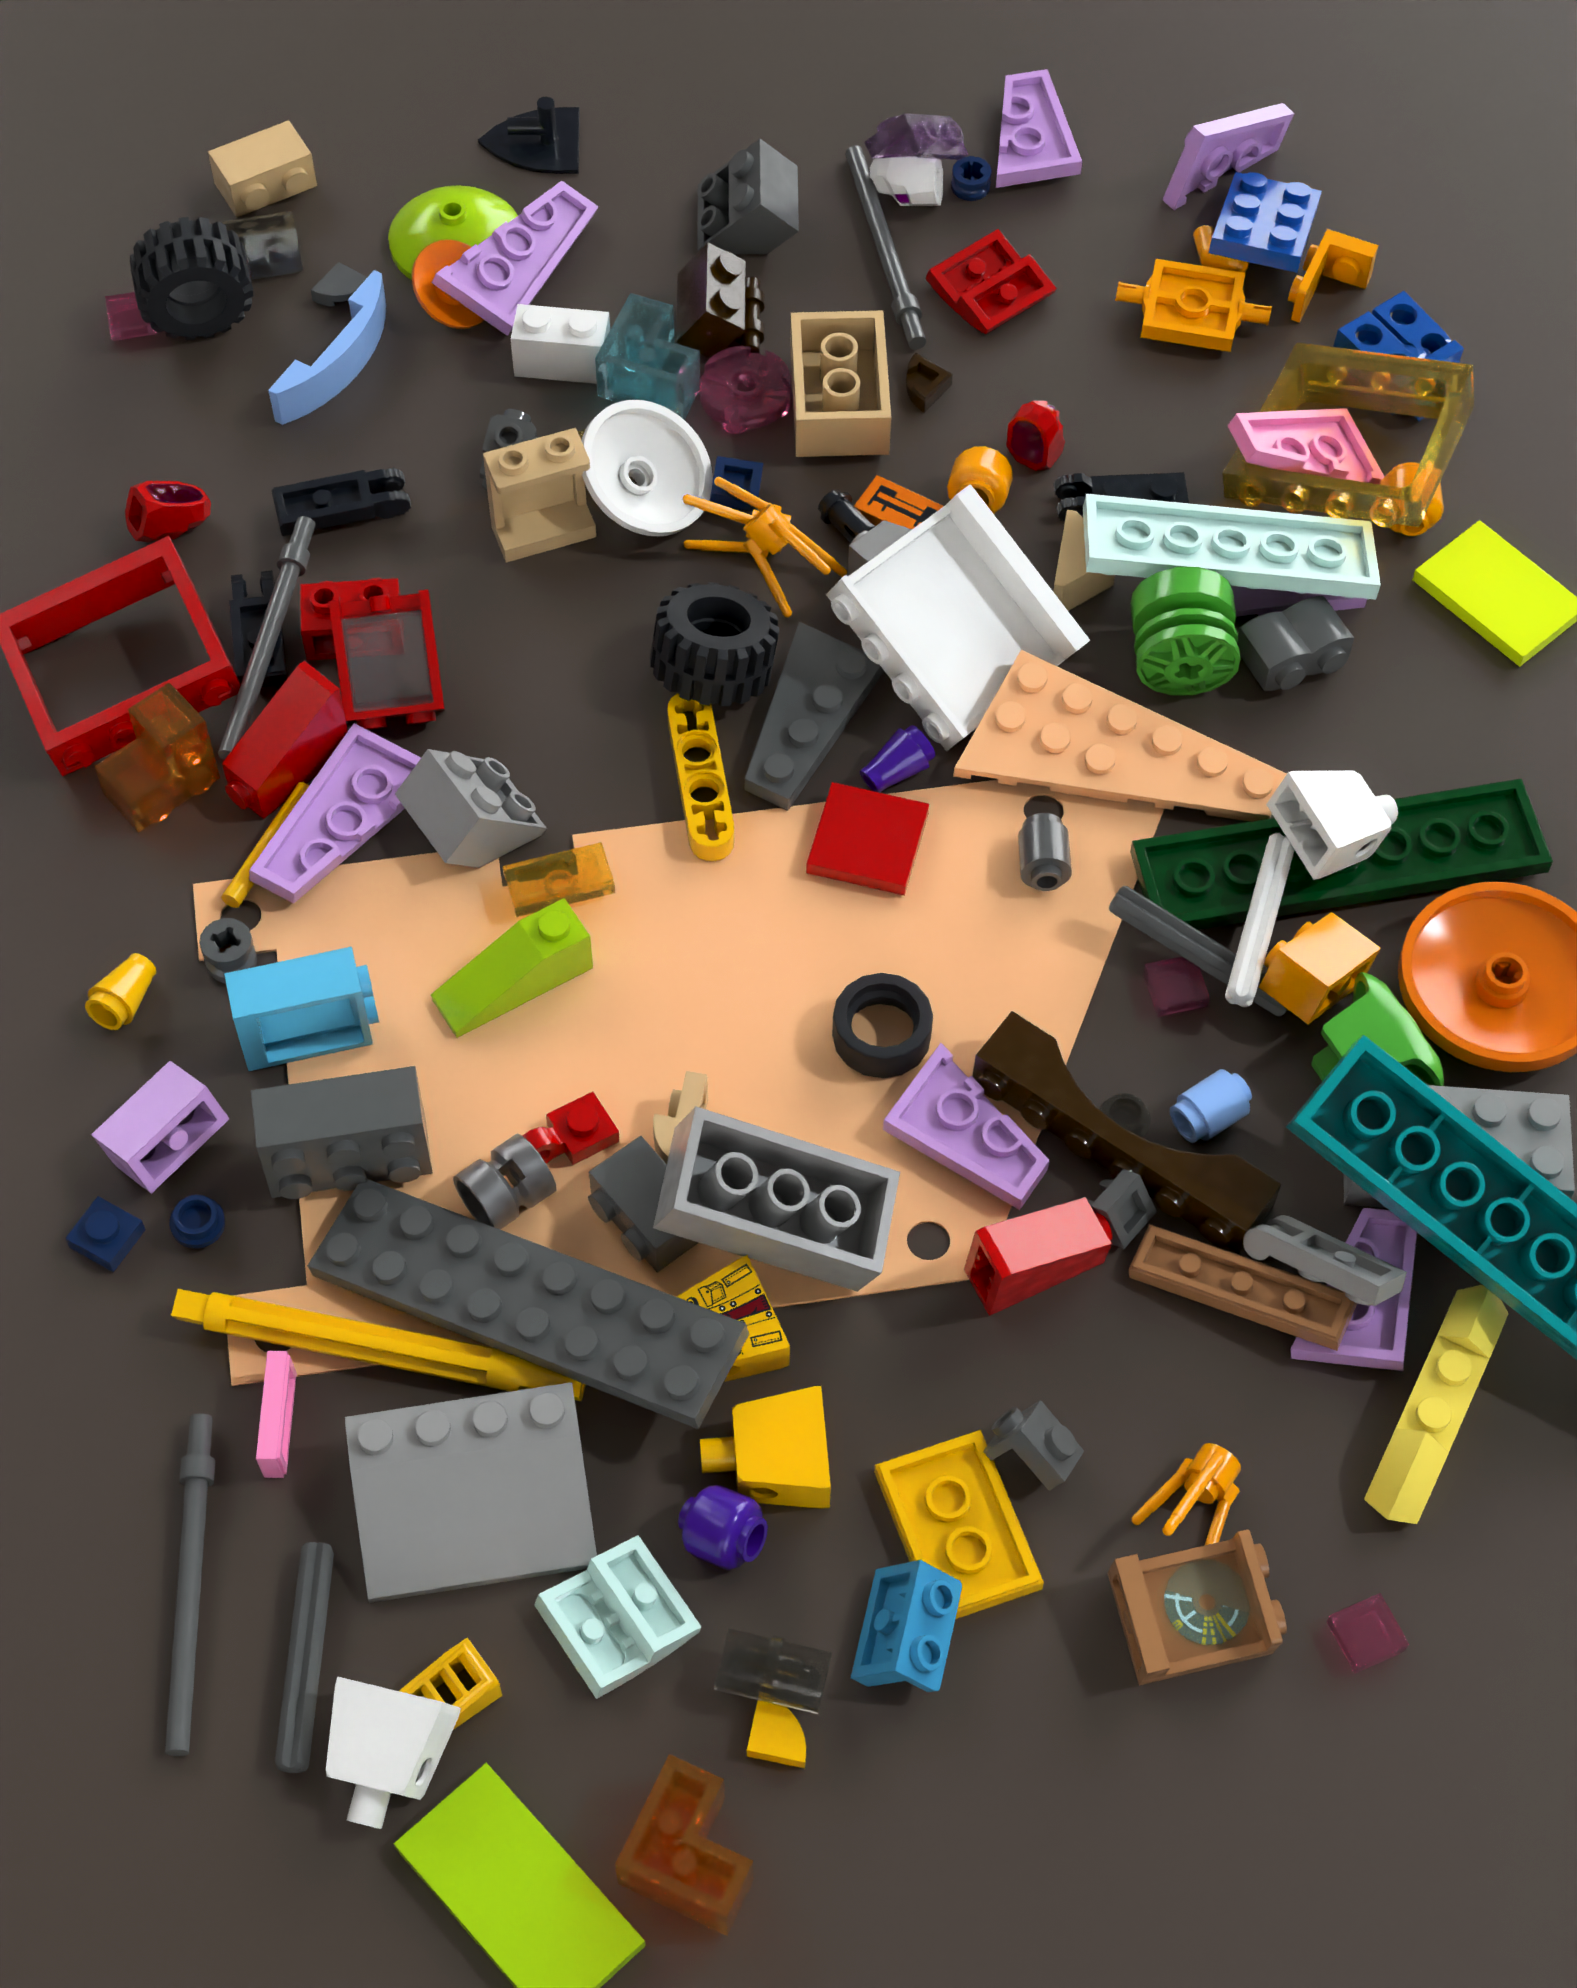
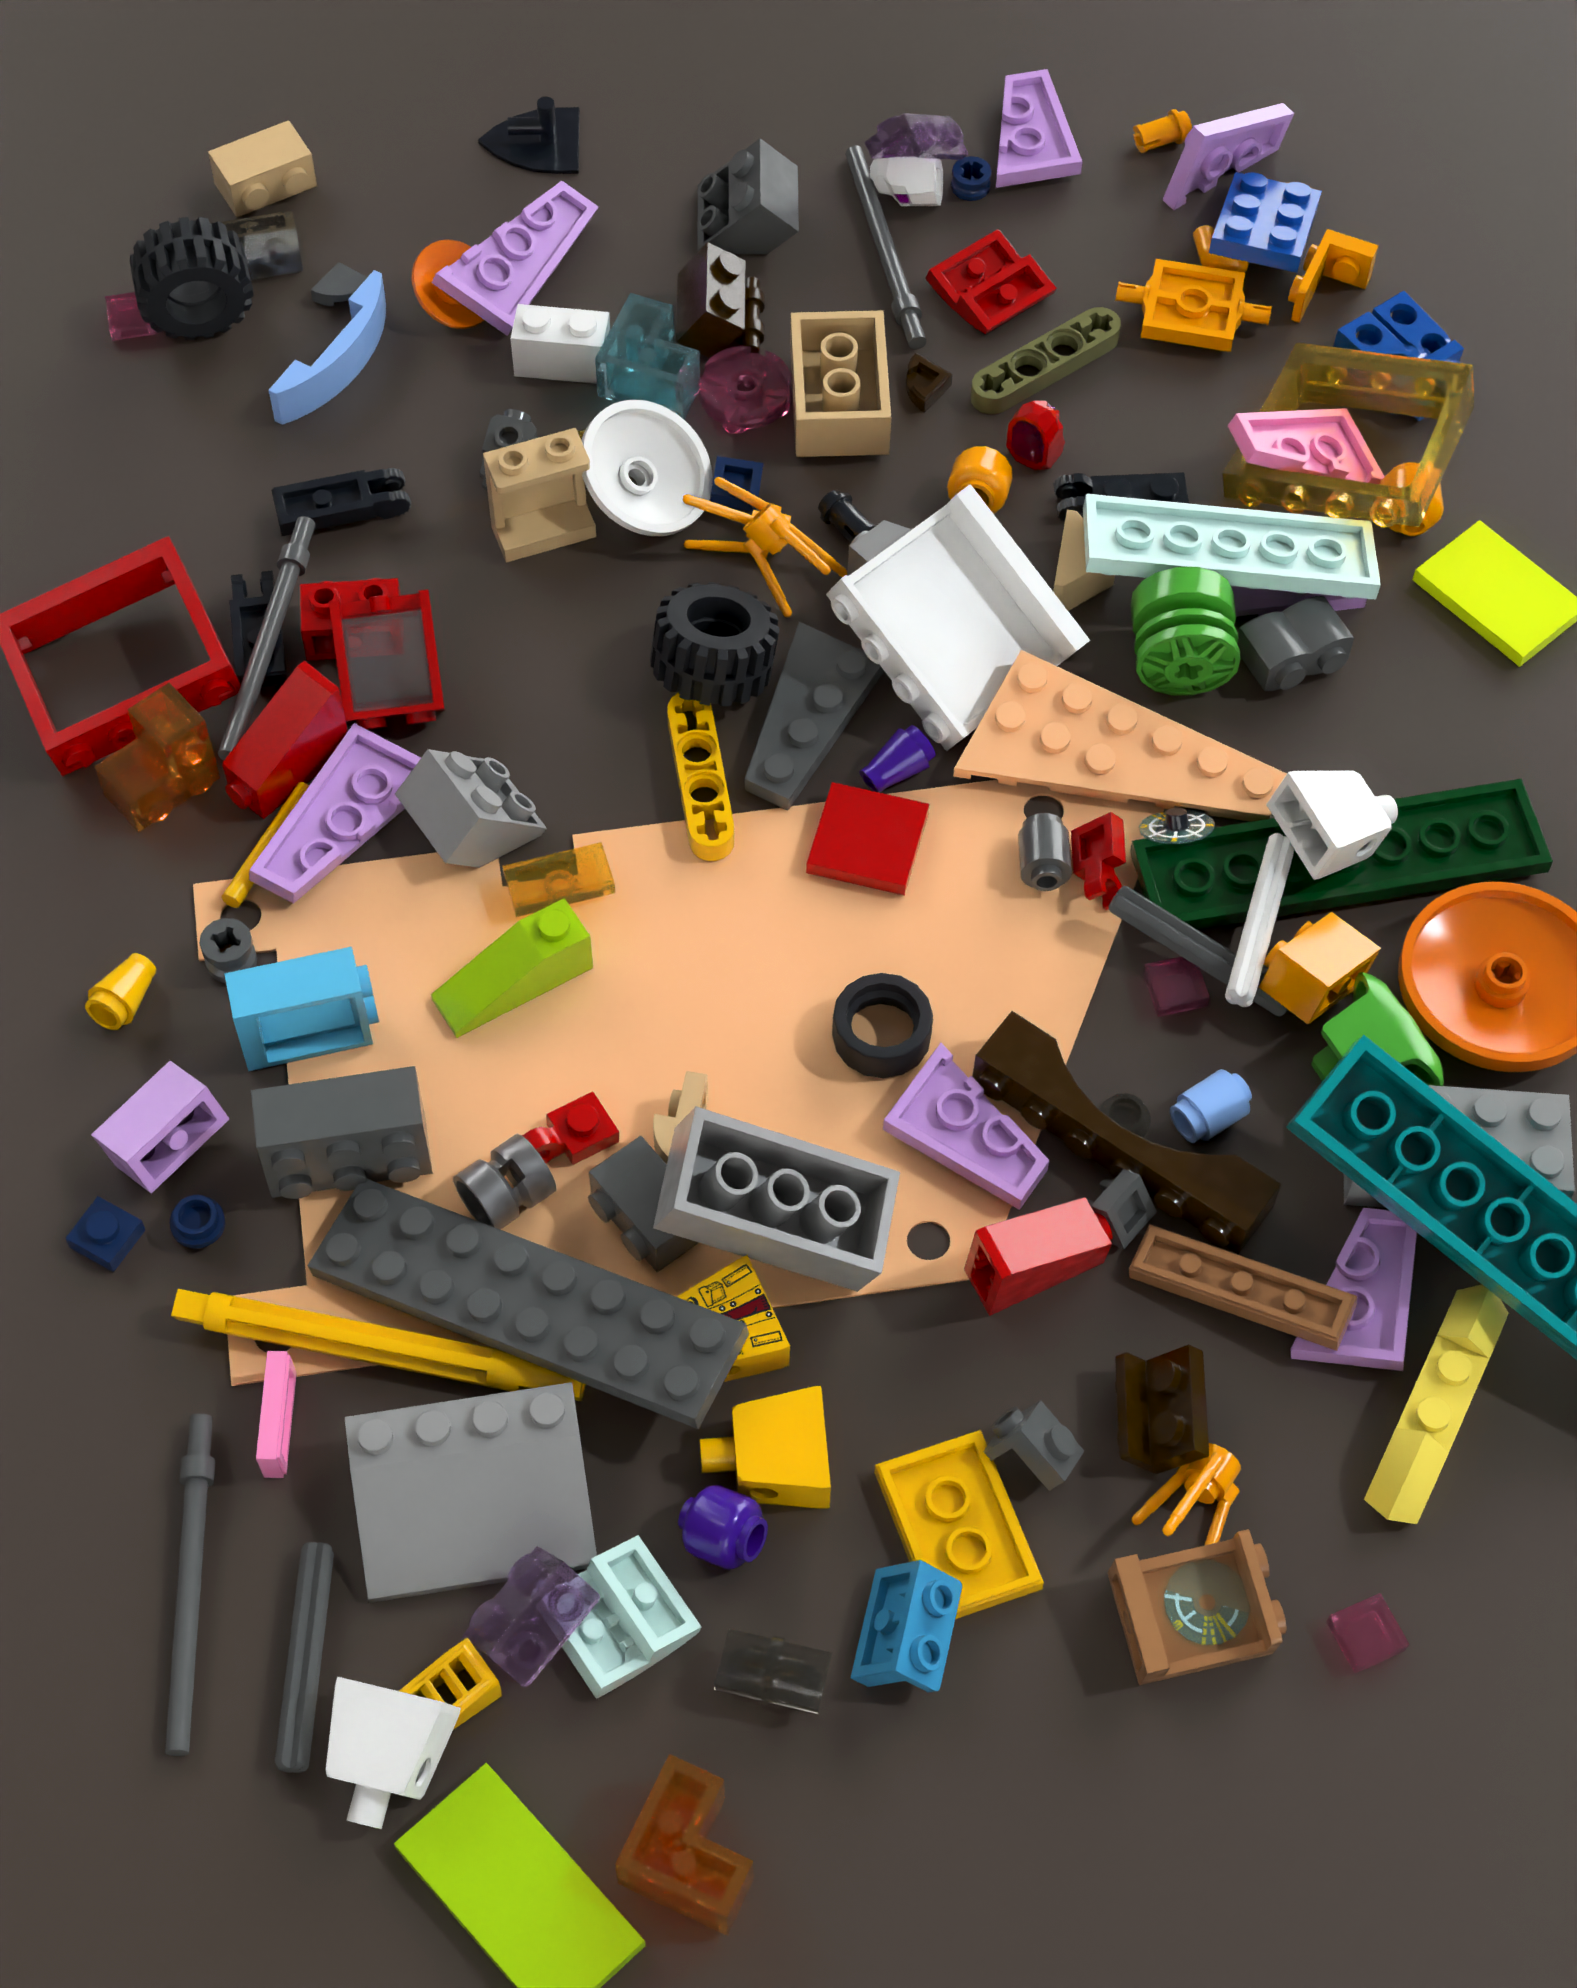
red rock [125,481,211,542] -> none
lime dish [388,185,518,280] -> none
yellow tile [747,1693,806,1769] -> none
orange tile [854,475,944,529] -> none
light grey plate [1243,1215,1407,1306] -> none
none -> clear purple bracket [461,1546,600,1687]
none -> olive beam [971,307,1121,414]
none -> red plate [1071,812,1126,911]
none -> dark brown bracket [1115,1344,1209,1474]
none -> light orange pin [1133,109,1192,153]
none -> piece [1139,808,1215,844]

